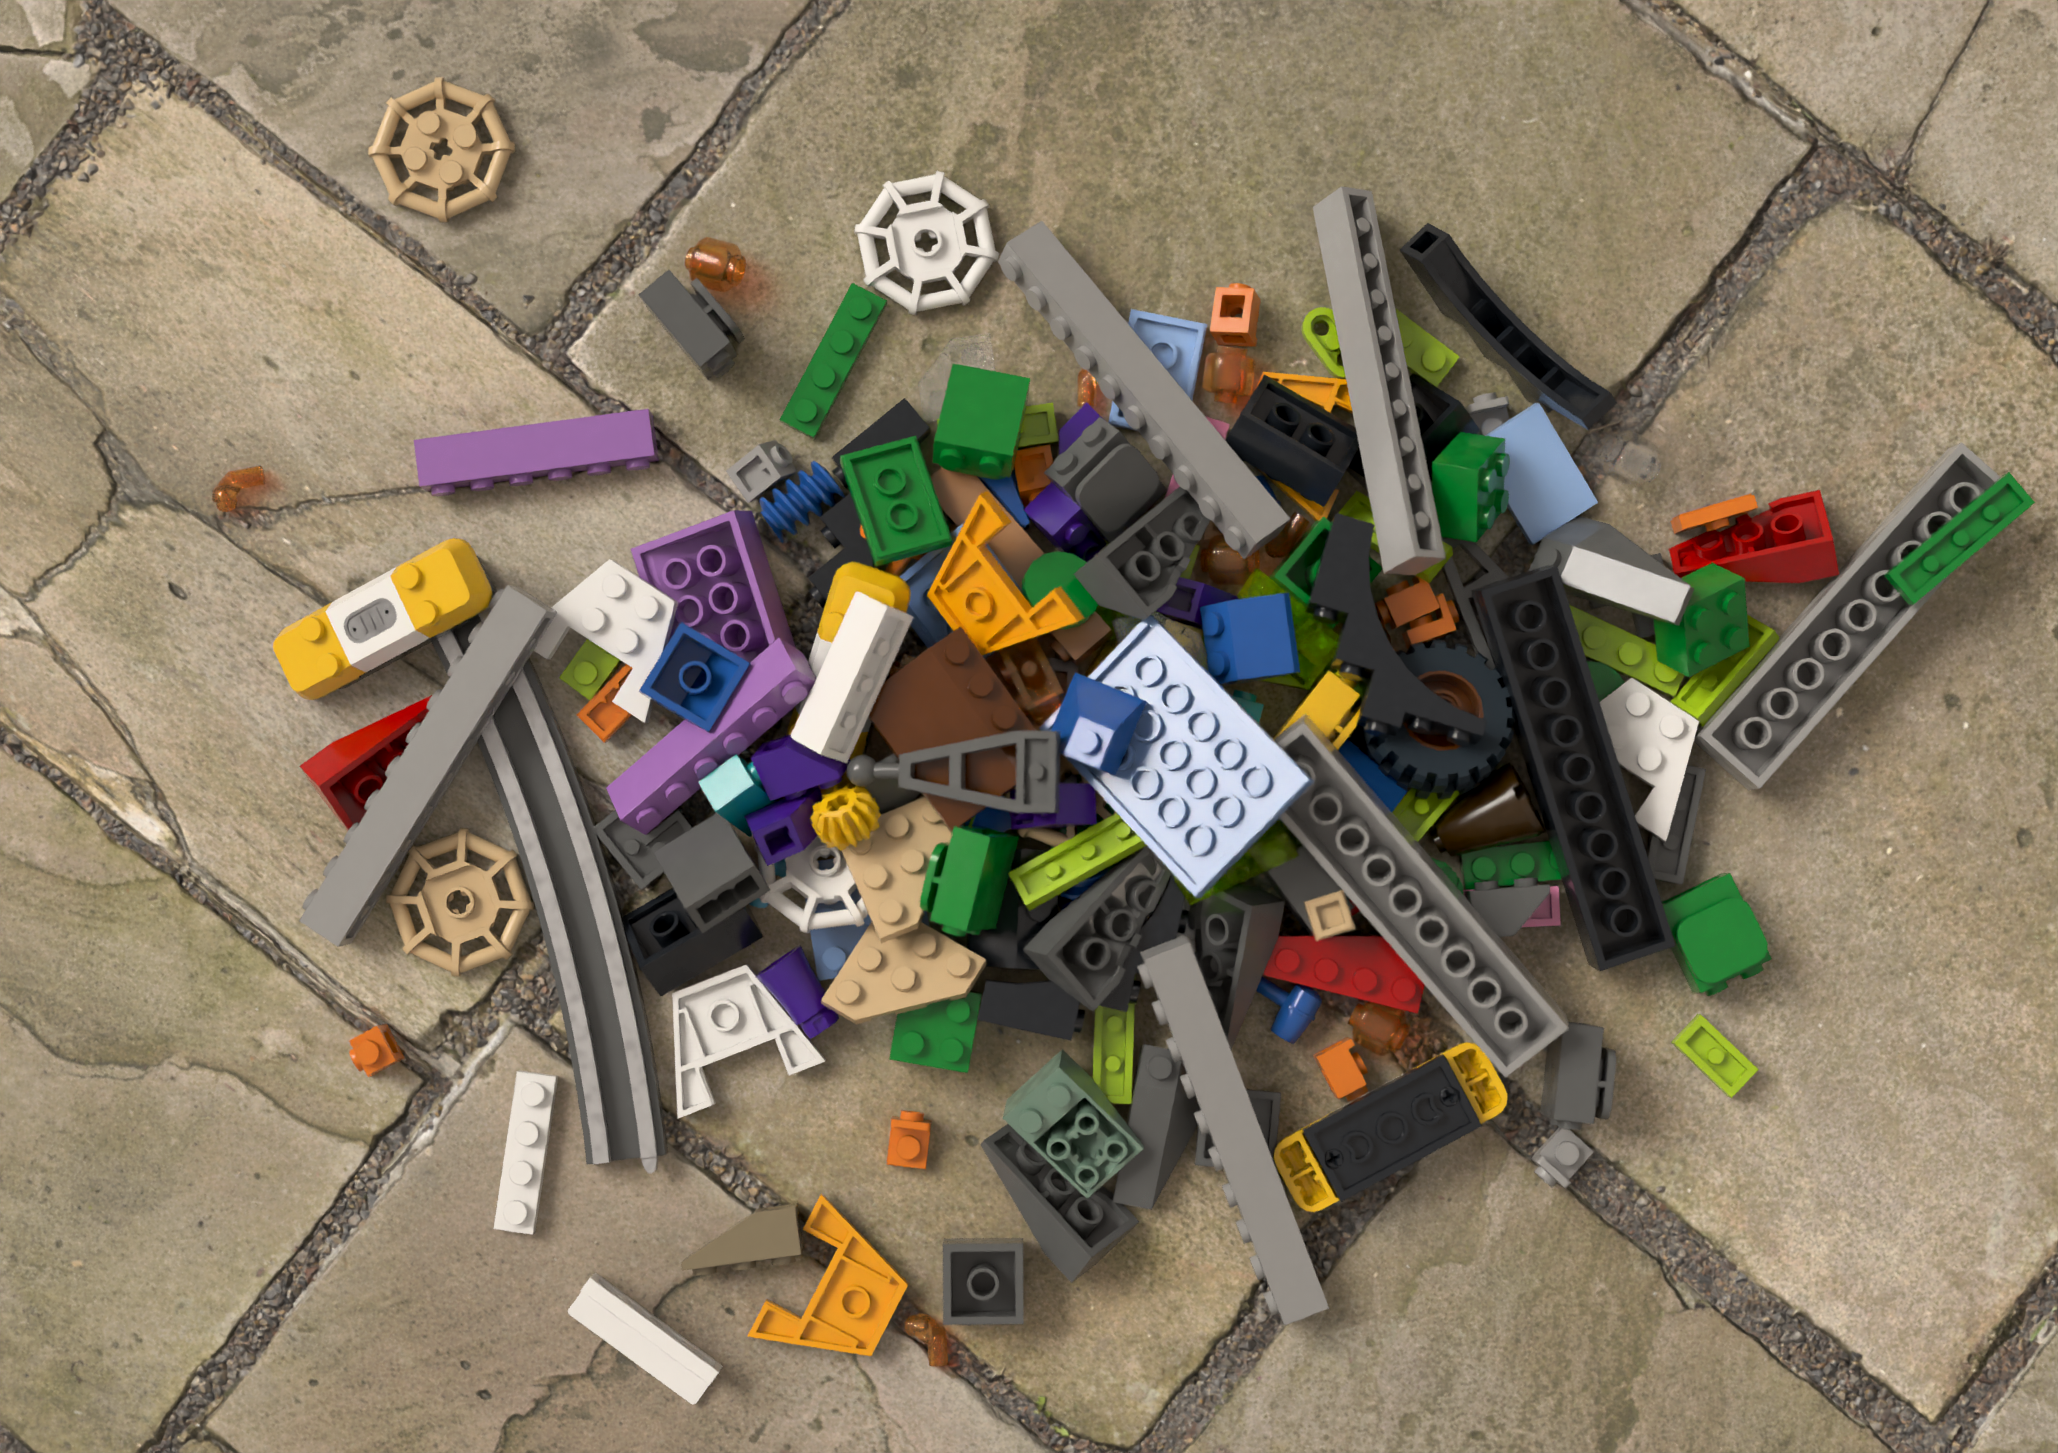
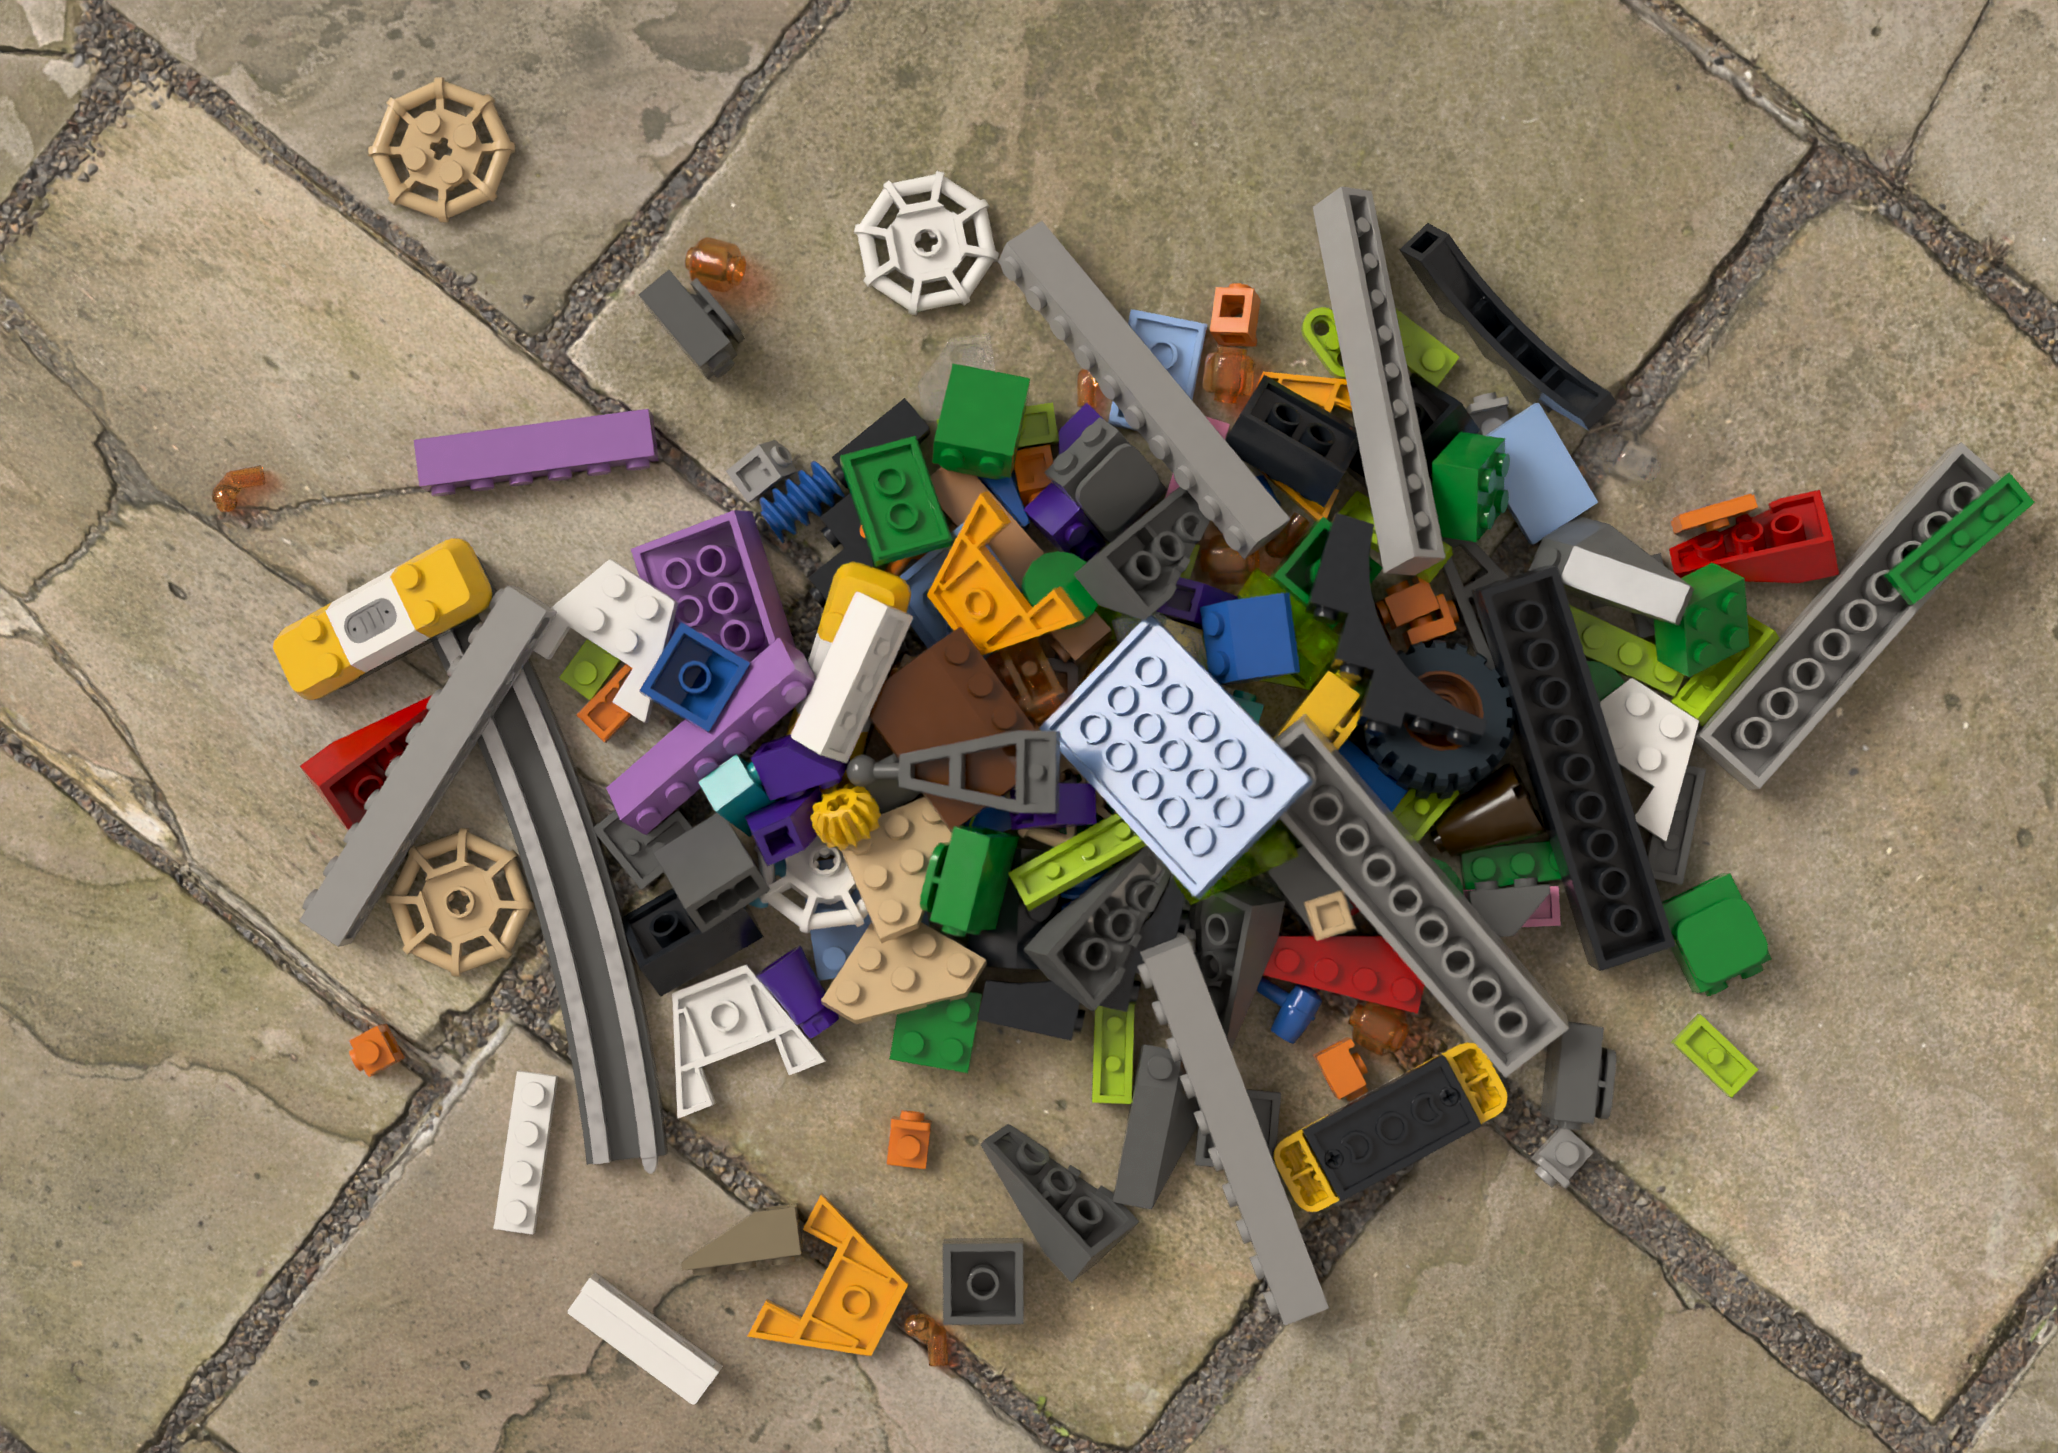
green plate [779,283,887,440] -> none
sand green slope [1003,1049,1144,1199] -> none
blue slope [1051,672,1147,776] -> none

